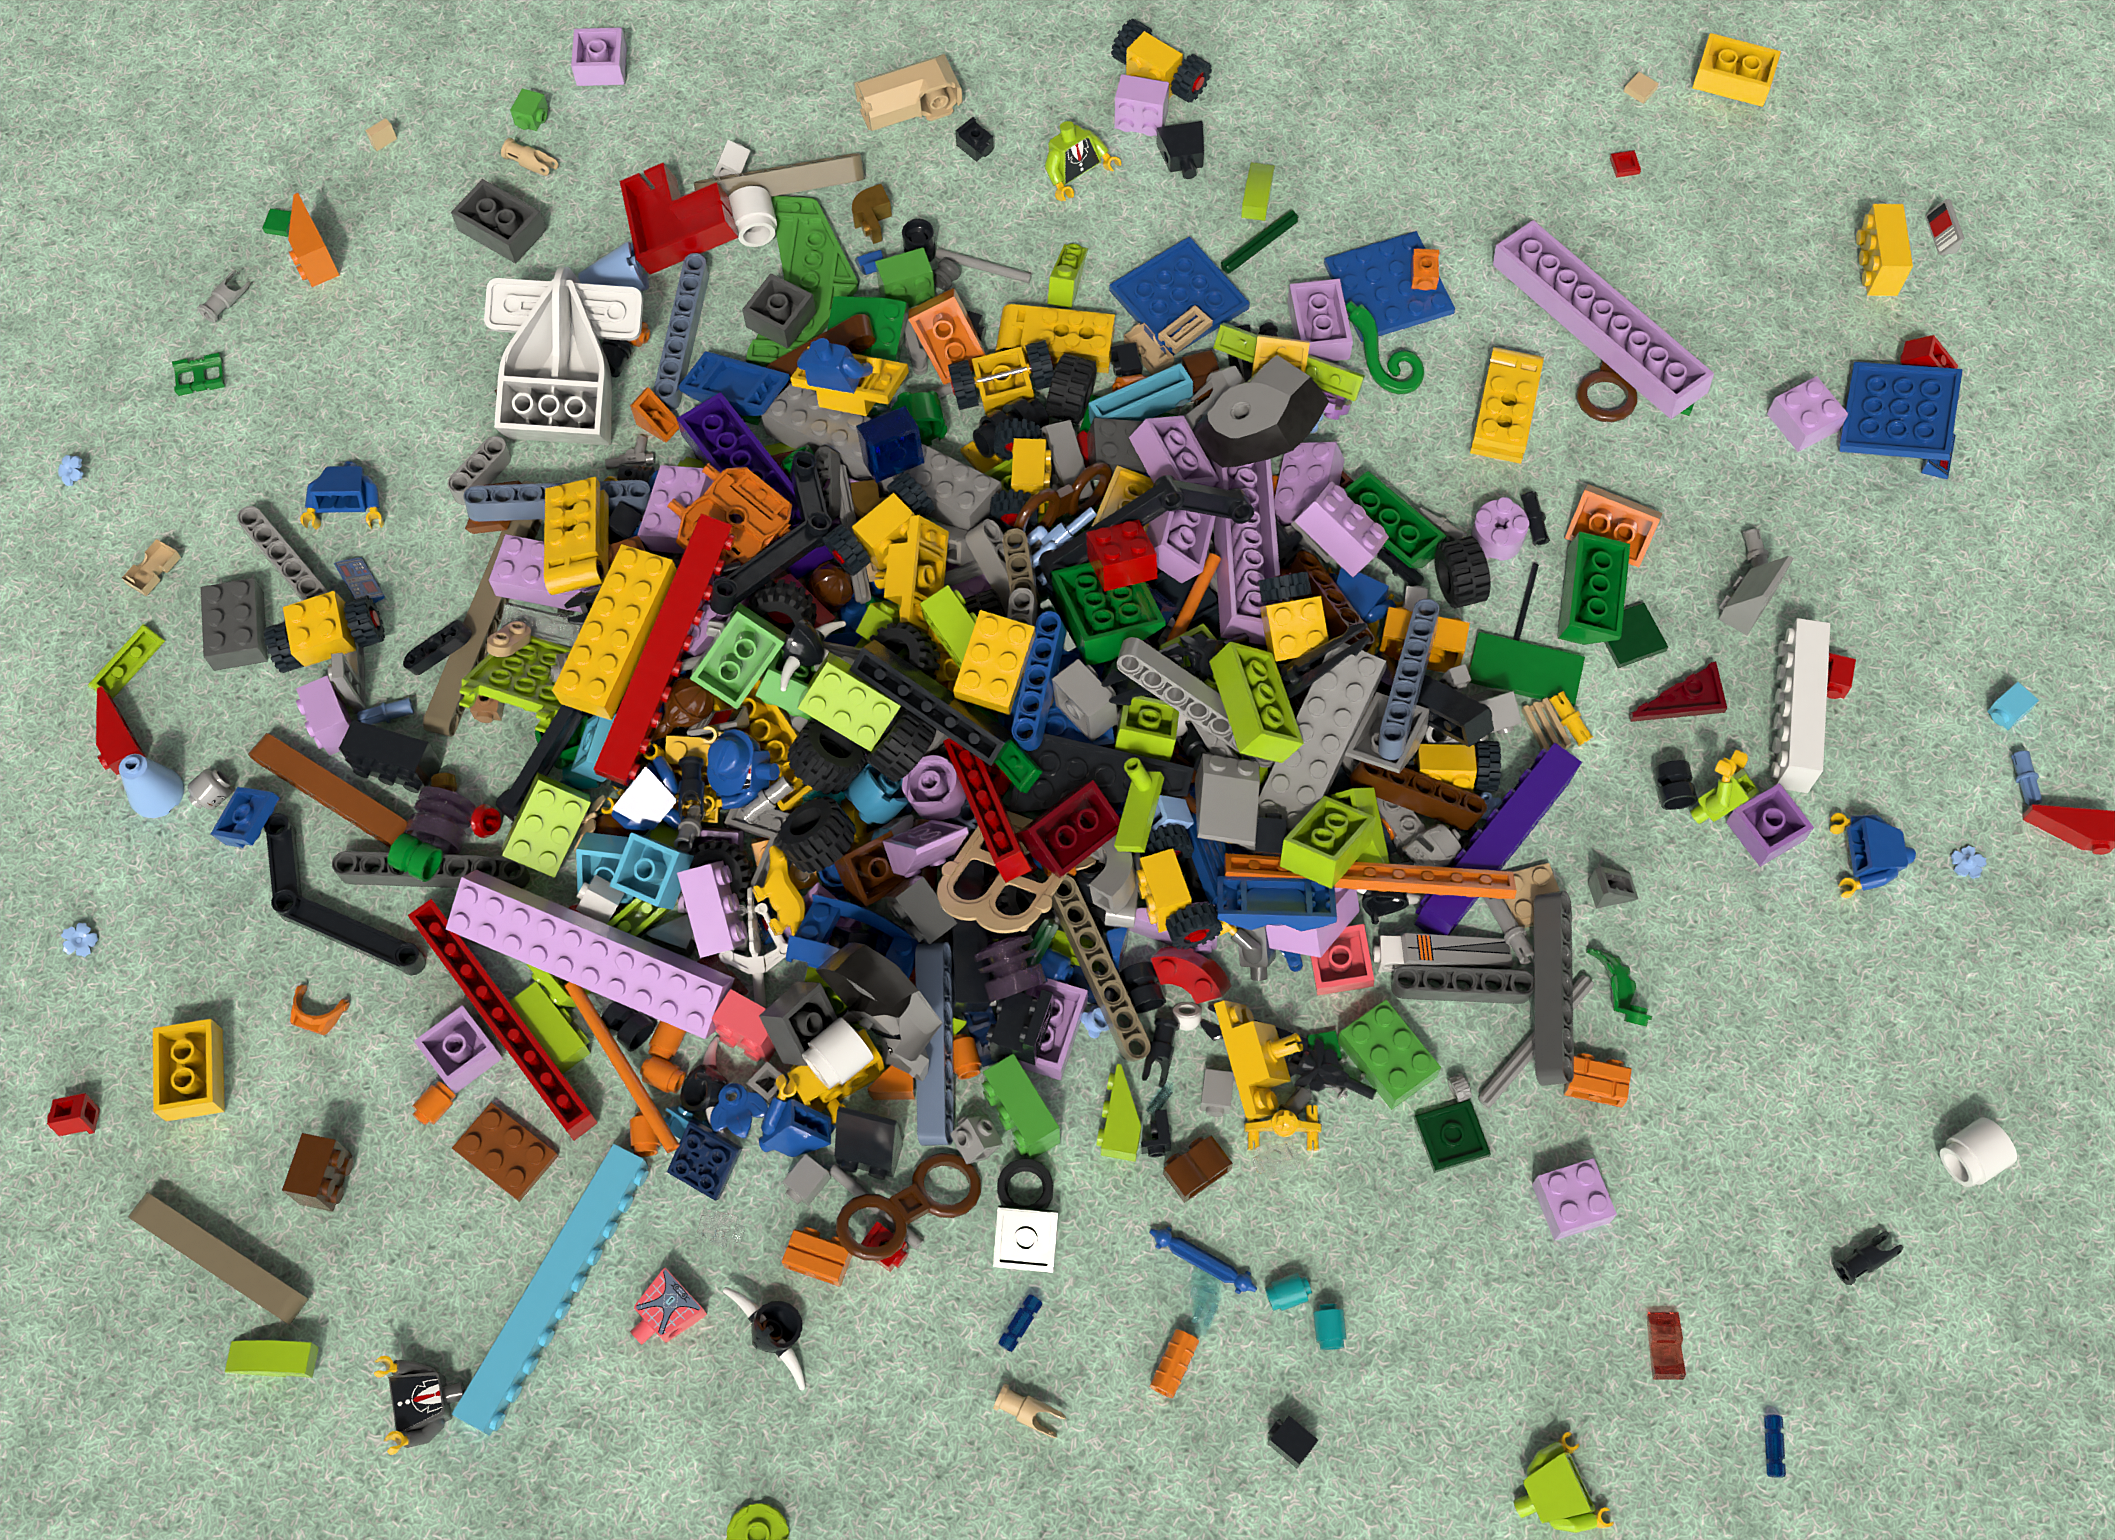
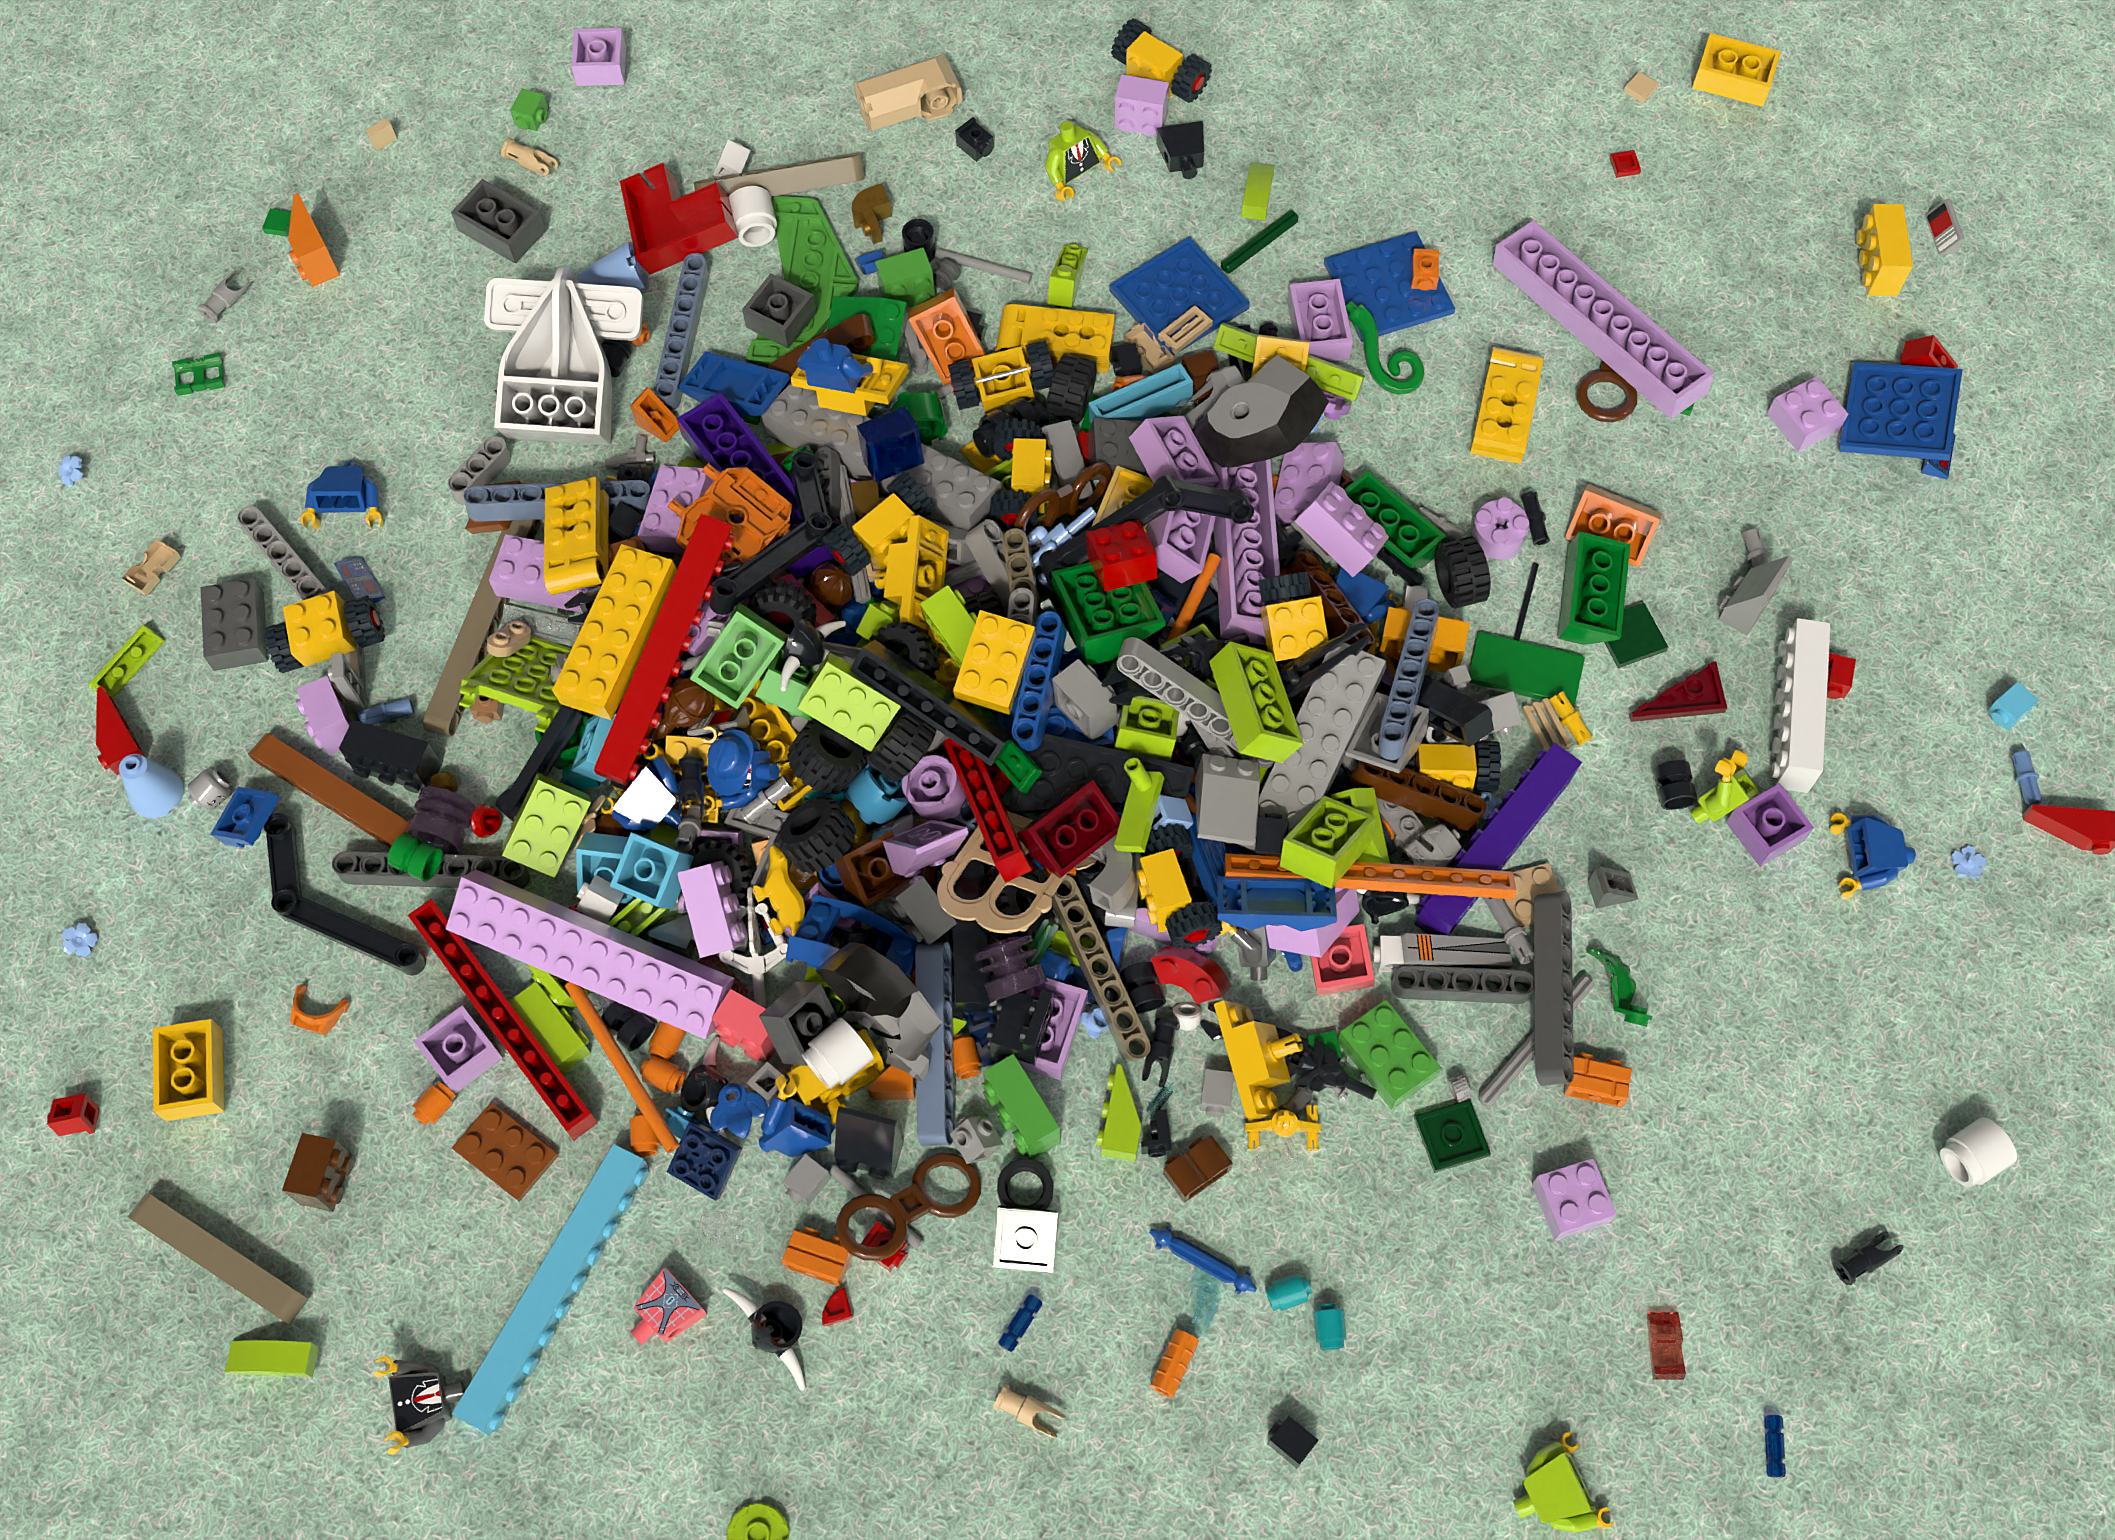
black beam [403,620,472,675] -> none
none -> red tile [822,1287,853,1327]

